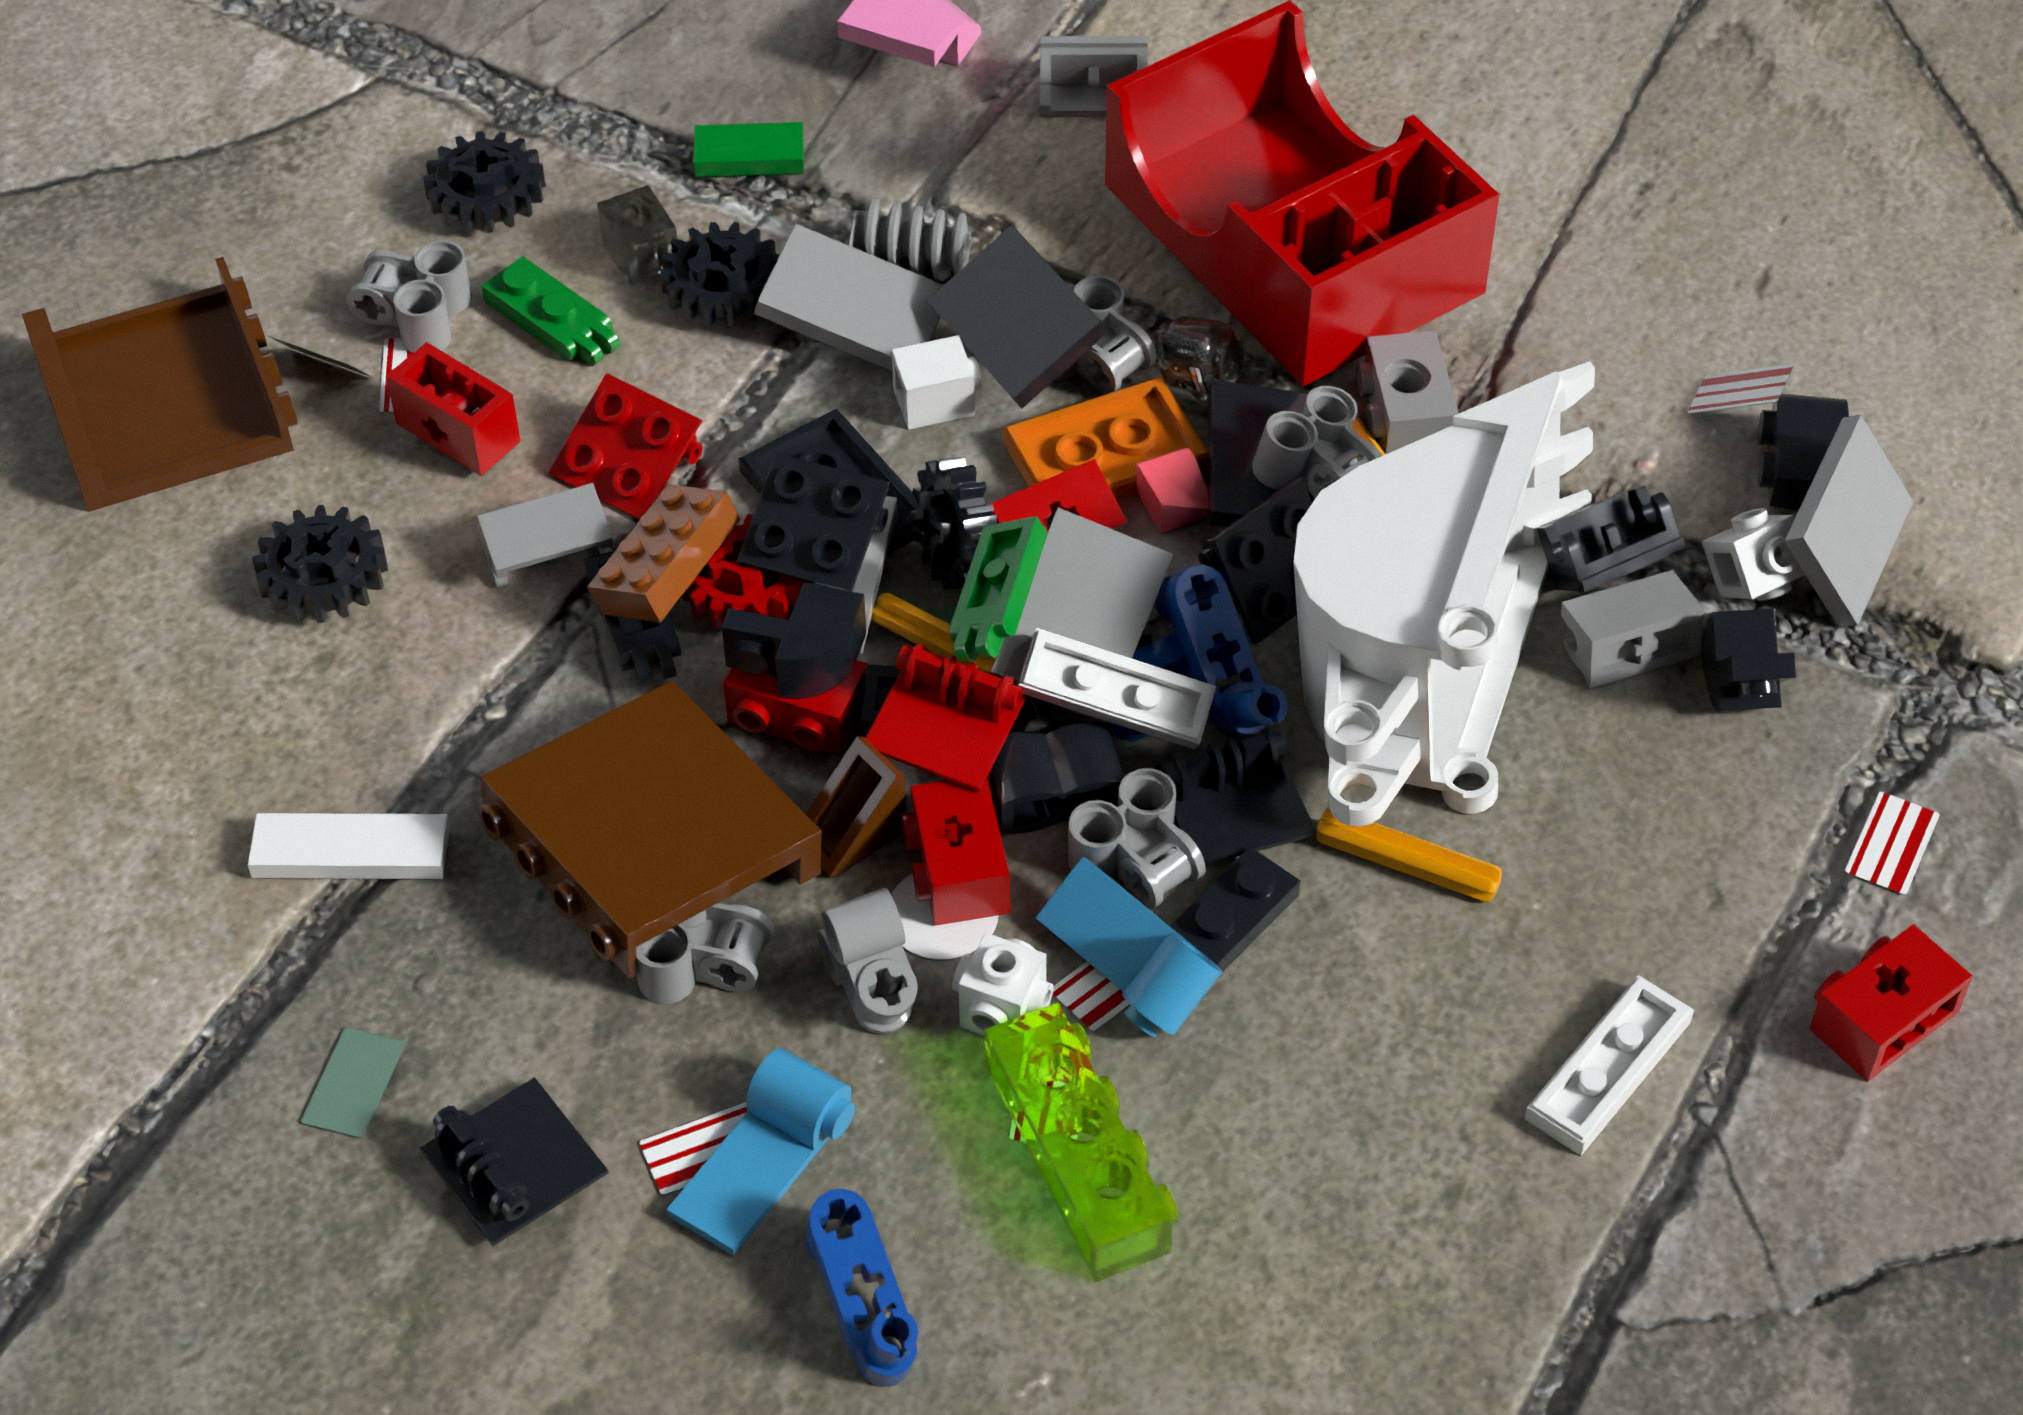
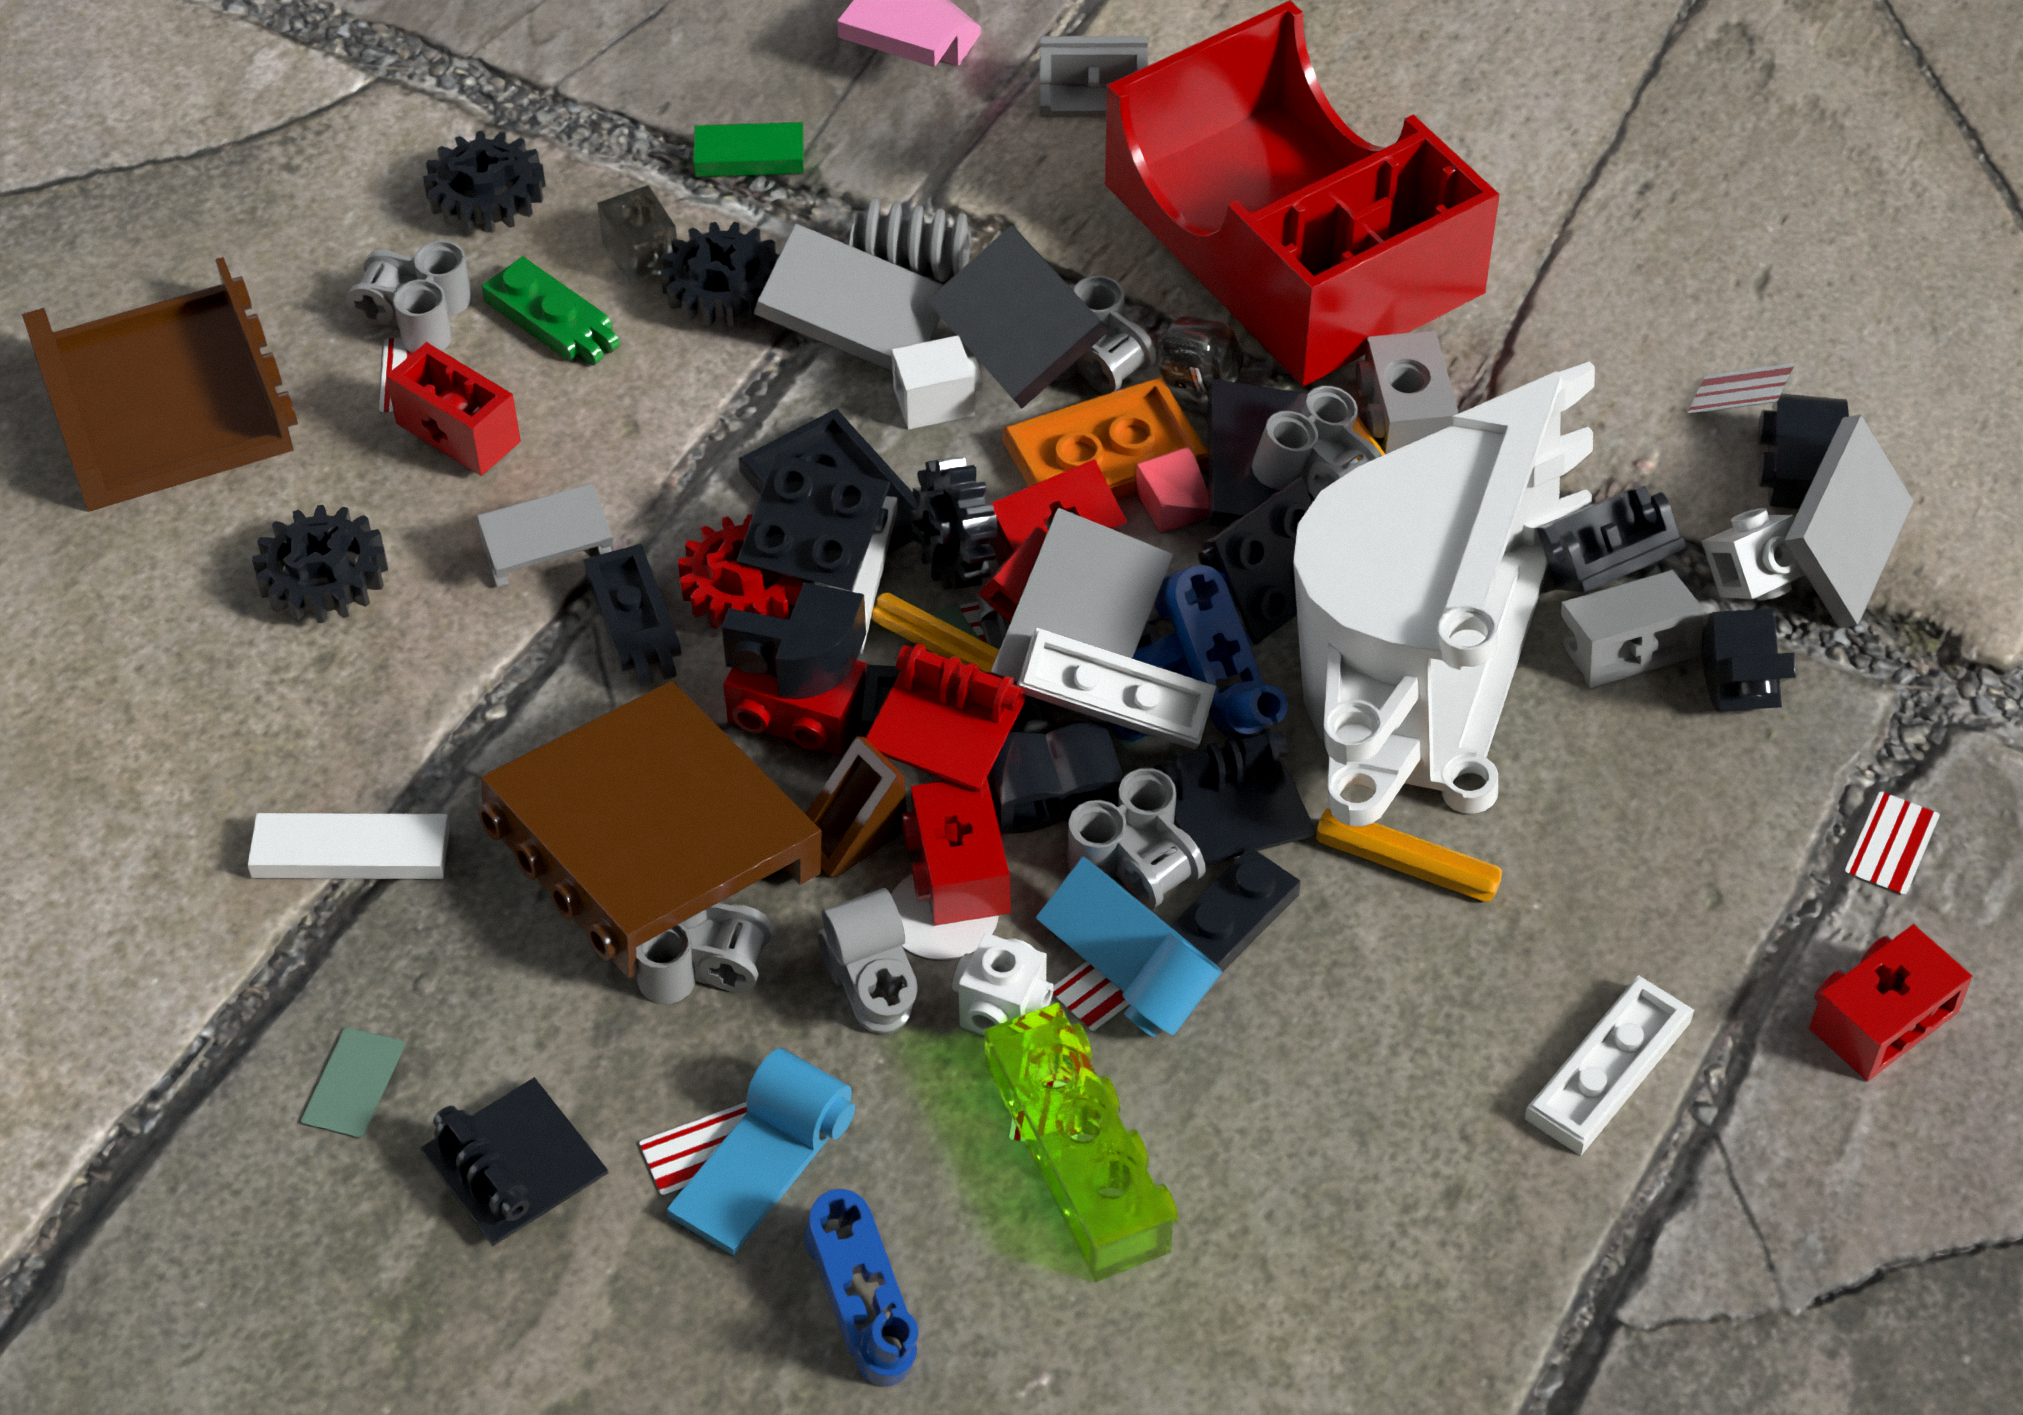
sand green sticker [267,335,375,379] -> none
red hinge [548,373,703,520] -> none
dark orange piece [587,485,741,623] -> none
green hinge [950,516,1048,663] -> none

